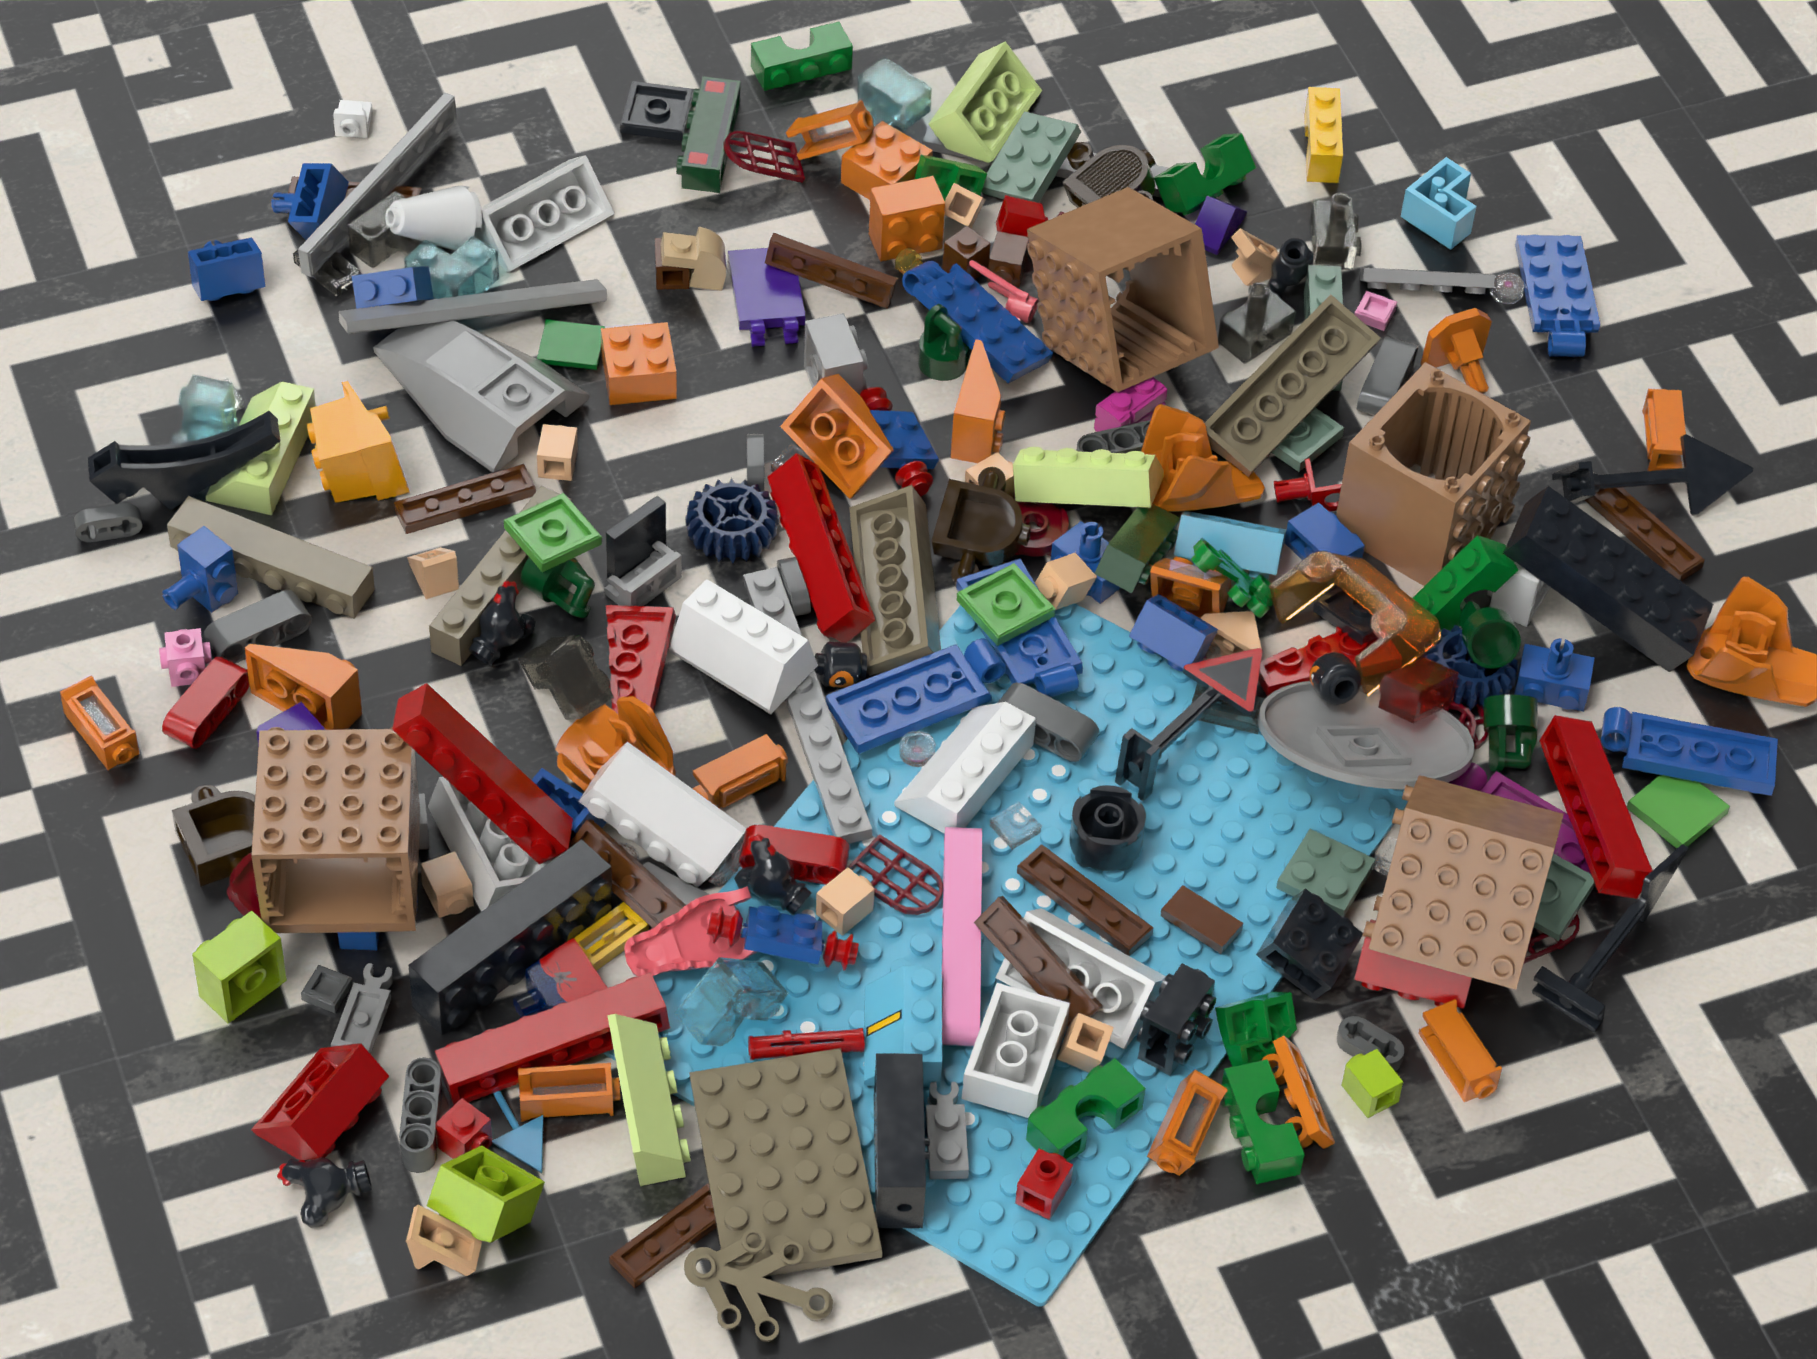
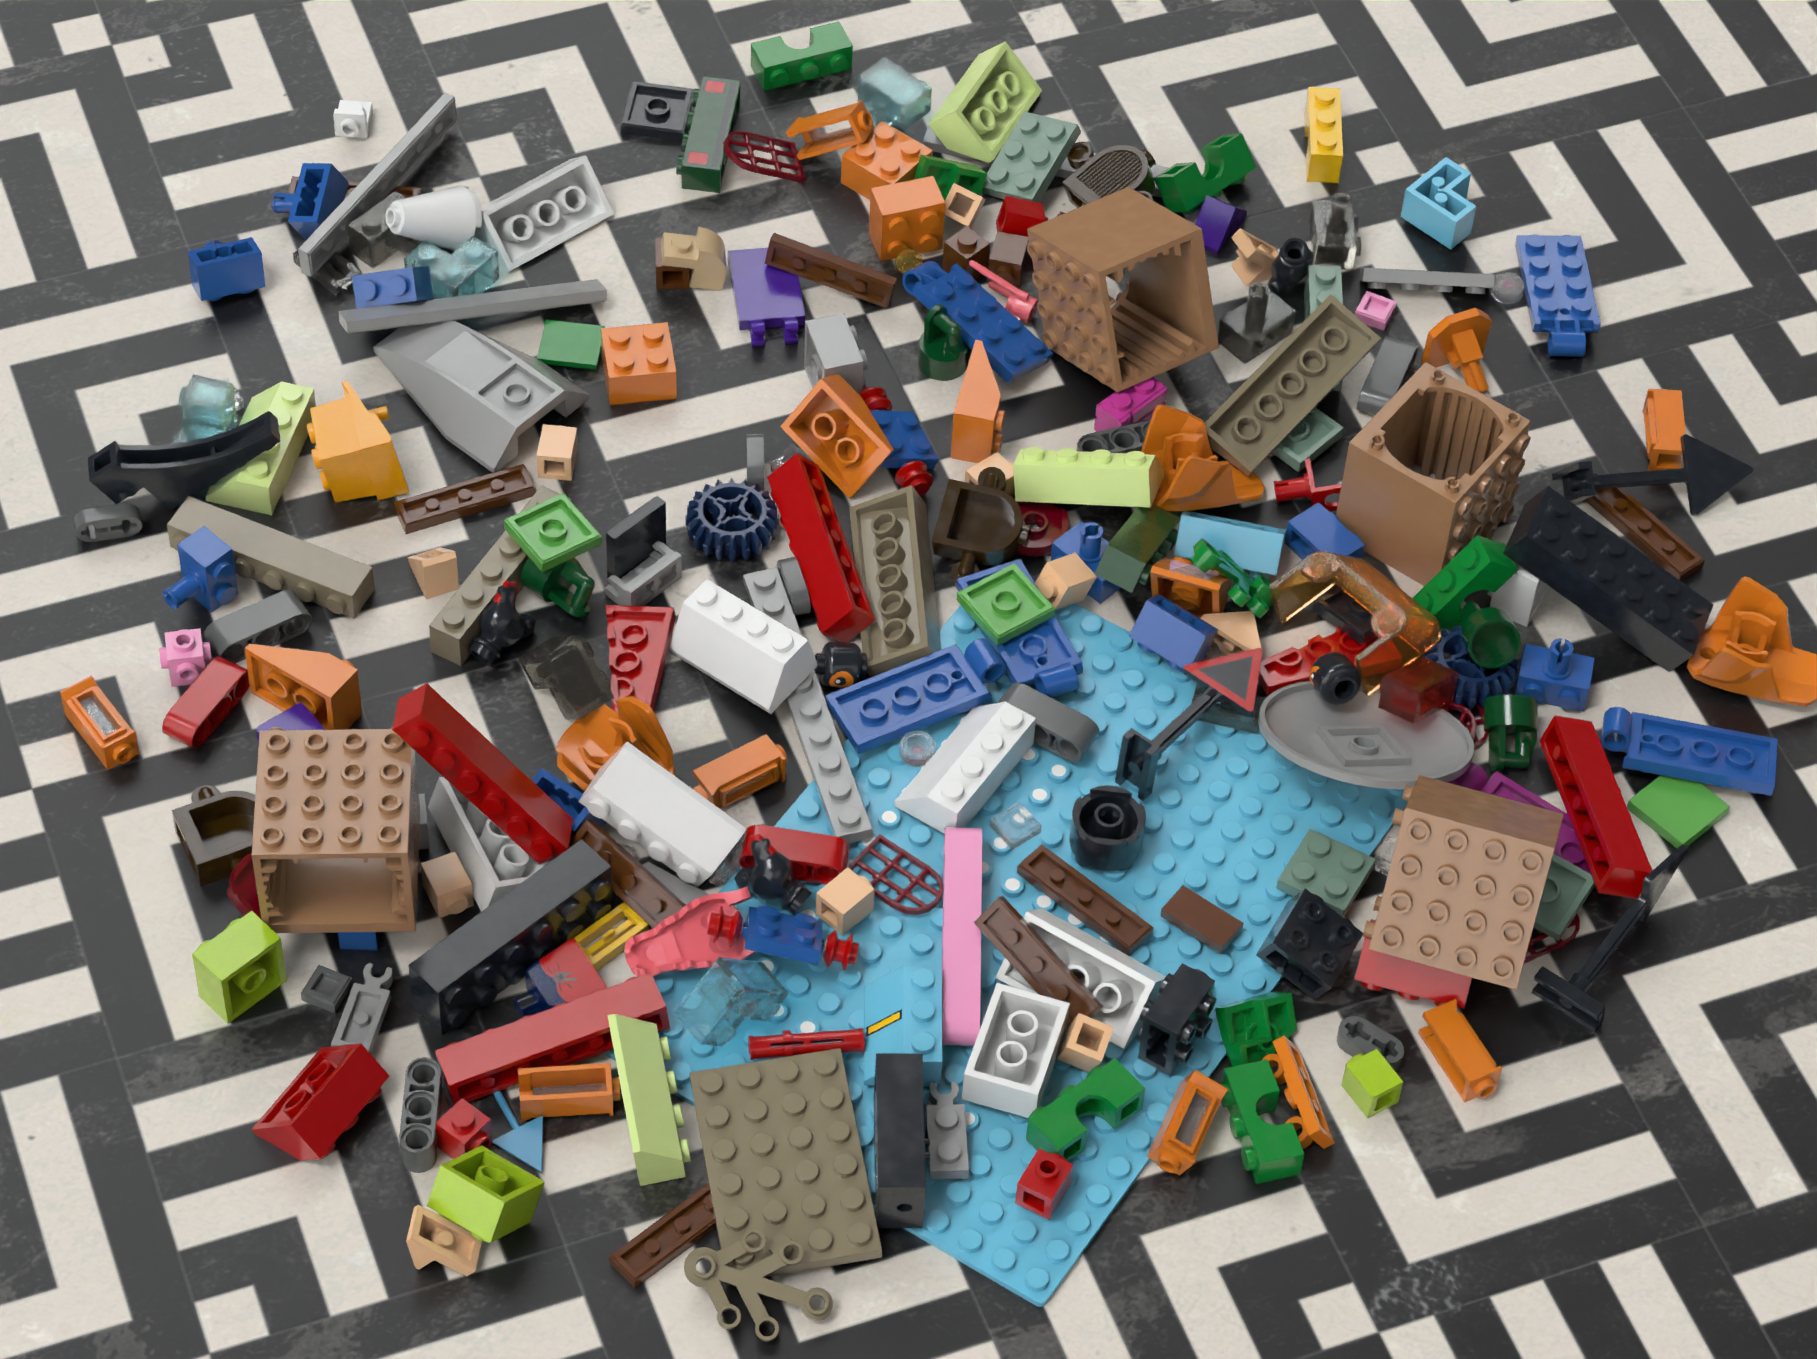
black animal [277,1158,372,1228] -> none

